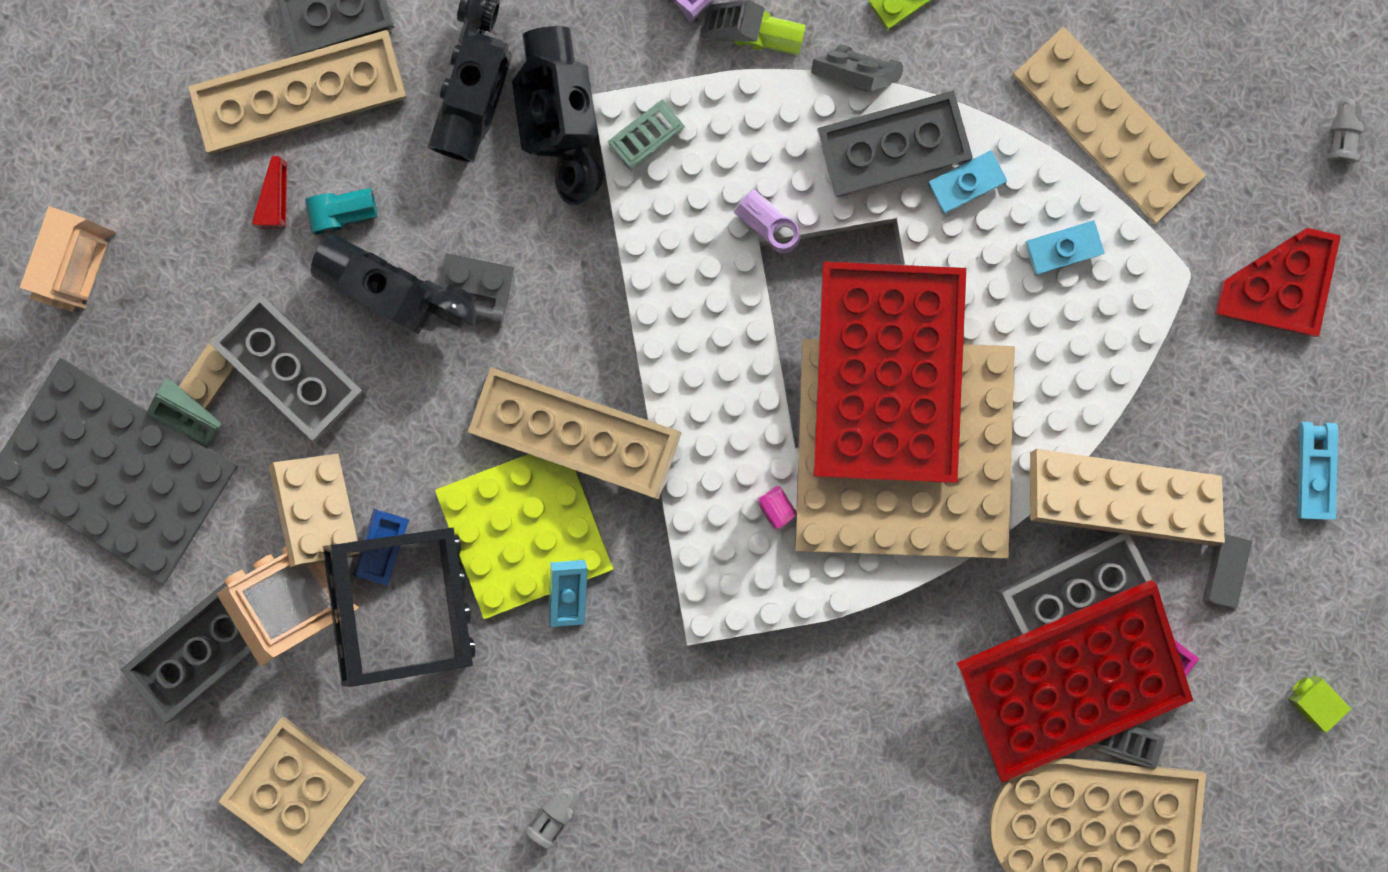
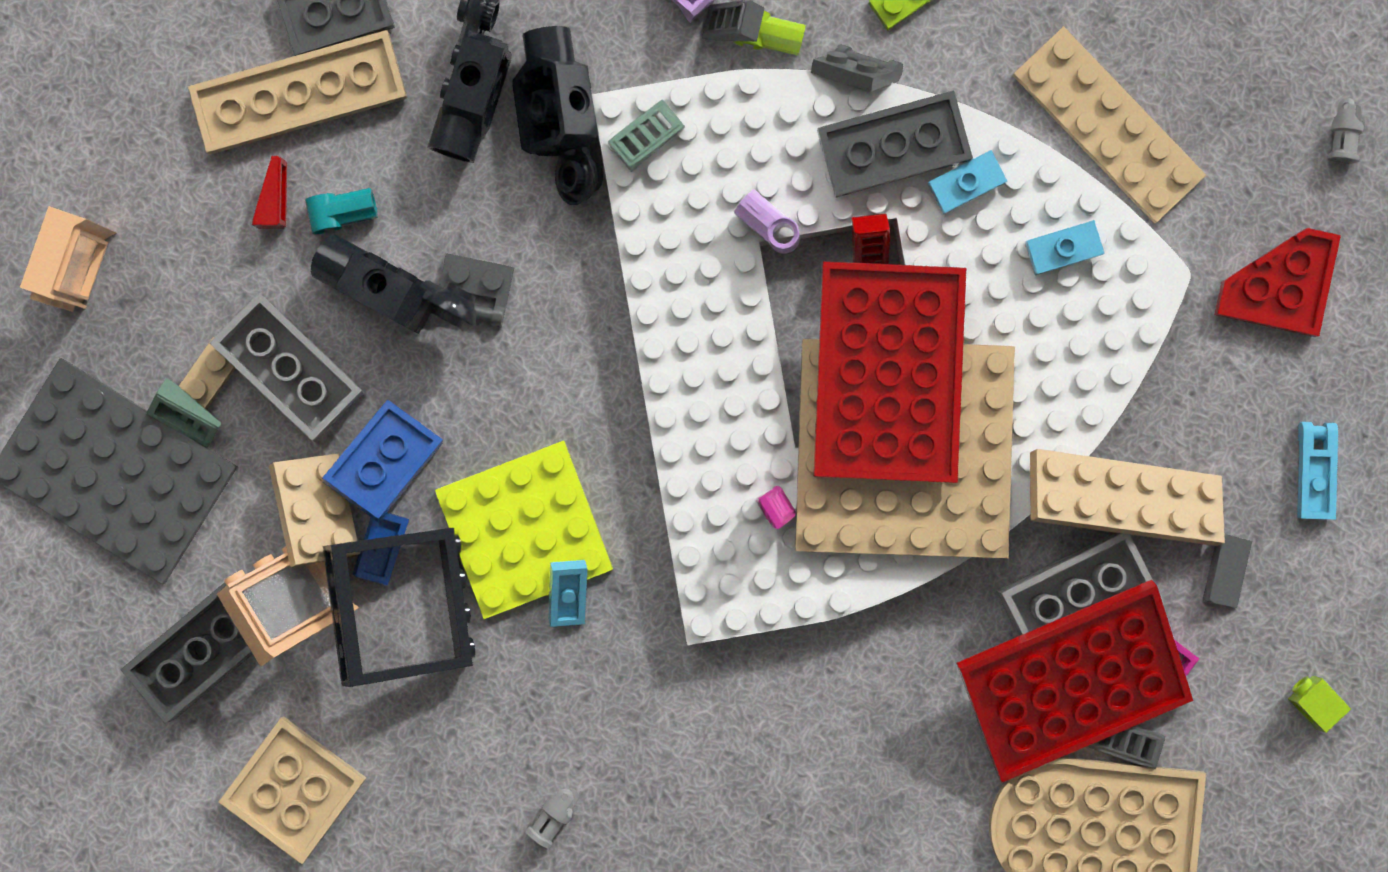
tan plate [468,367,682,499] -> none
none -> blue plate [322,399,443,523]
none -> red slope [852,214,890,264]

